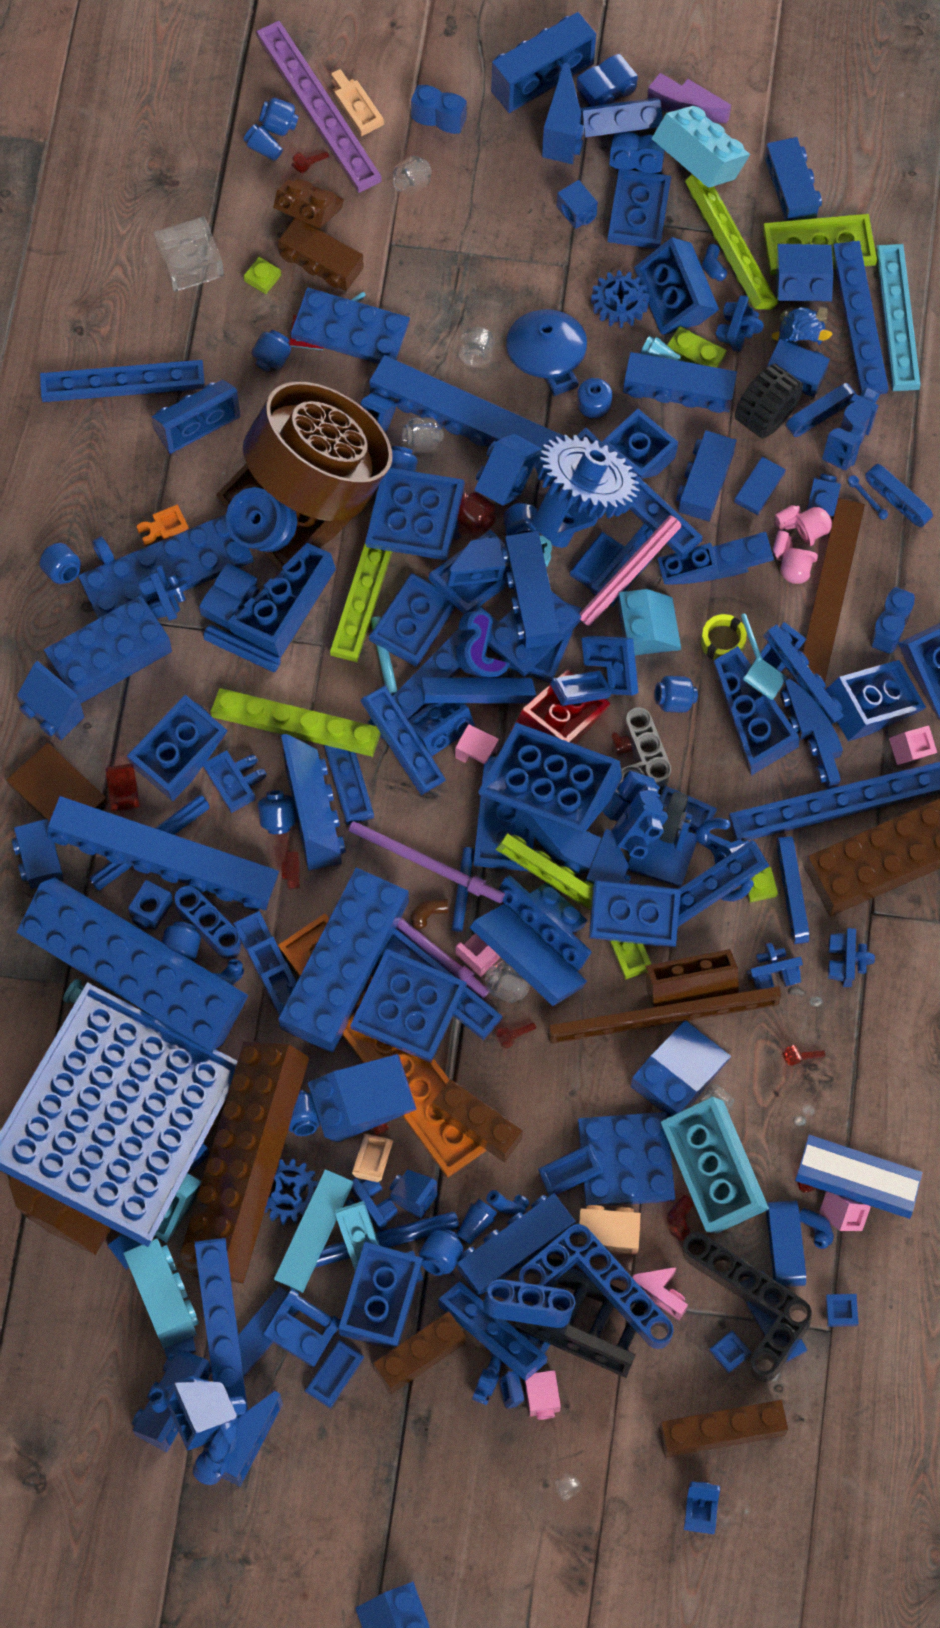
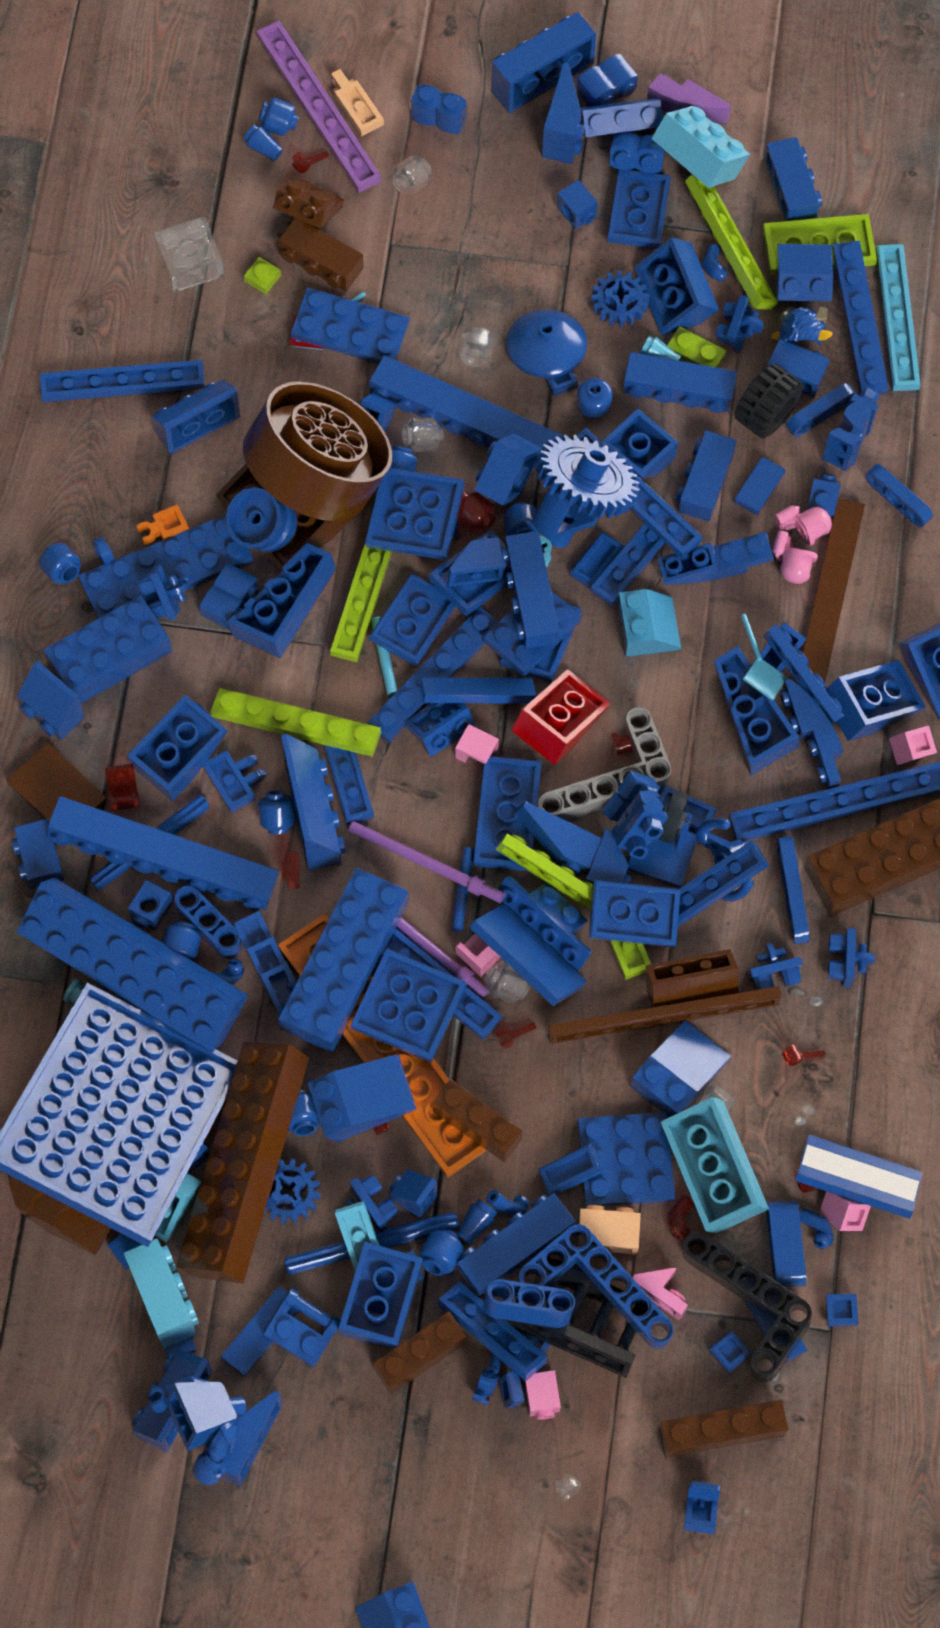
blue plate [195,1238,248,1418] -> none
blue axle [203,625,281,672] -> none
blue head [251,330,291,372] -> none
medium azure tile [274,1169,354,1293] -> none
blue tile [305,1340,364,1409] -> none
light nougat tile [352,1134,393,1182] -> none
blue tile [360,685,446,796] -> none
reddish brown arm [410,899,448,929] -> none
blue animal [456,610,510,678] -> none
blue slope [478,723,622,834] -> none
blue tile [550,670,612,706] -> none
bright pink axle [579,516,681,626] -> none
blue plate [581,636,639,696] -> none
blue head [654,676,698,713] -> none
neon yellow piece [701,614,747,660] -> none
lime plate [747,867,778,903] -> none
blue hinge [848,475,888,520] -> none
blue brick [871,587,915,654] -> none

